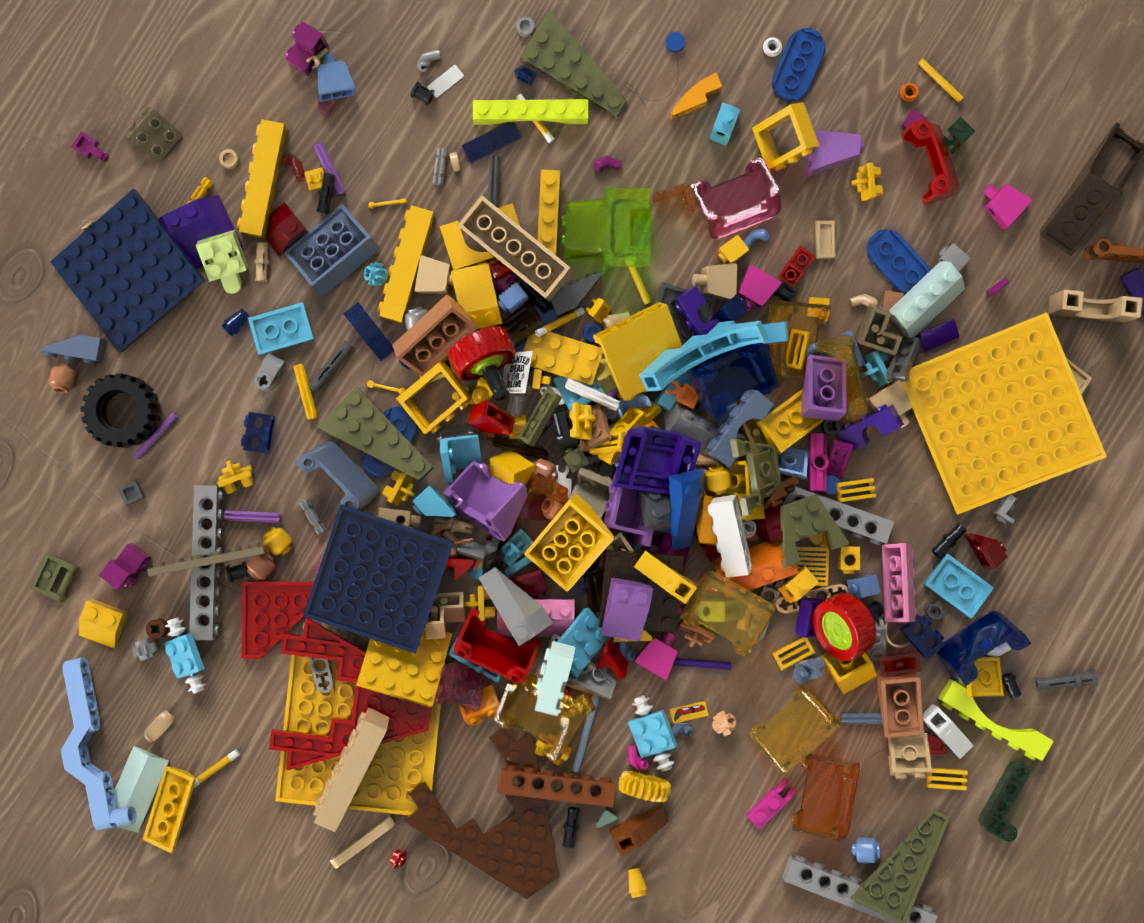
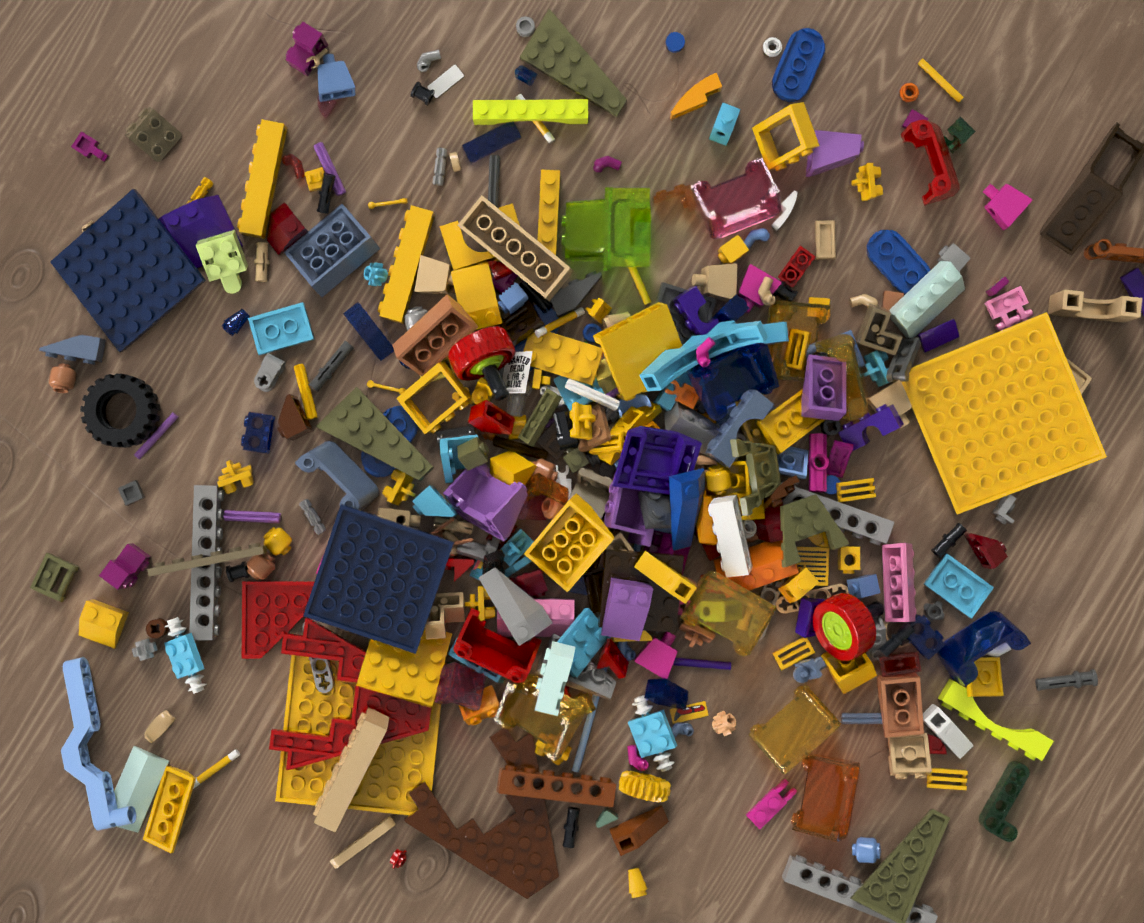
tan tile [219,149,240,169] -> none
black pin [1002,672,1022,699] -> none
none -> reddish brown slope [278,394,314,441]
none -> olive brick [457,437,489,471]
none -> clear blue slope [644,679,689,710]
none -> dark pink arm [696,337,715,367]
none -> tan arm [758,277,776,306]
none -> white slope [771,190,797,231]
none -> black pin [879,622,916,657]
none -> bright pink plate [985,286,1033,332]

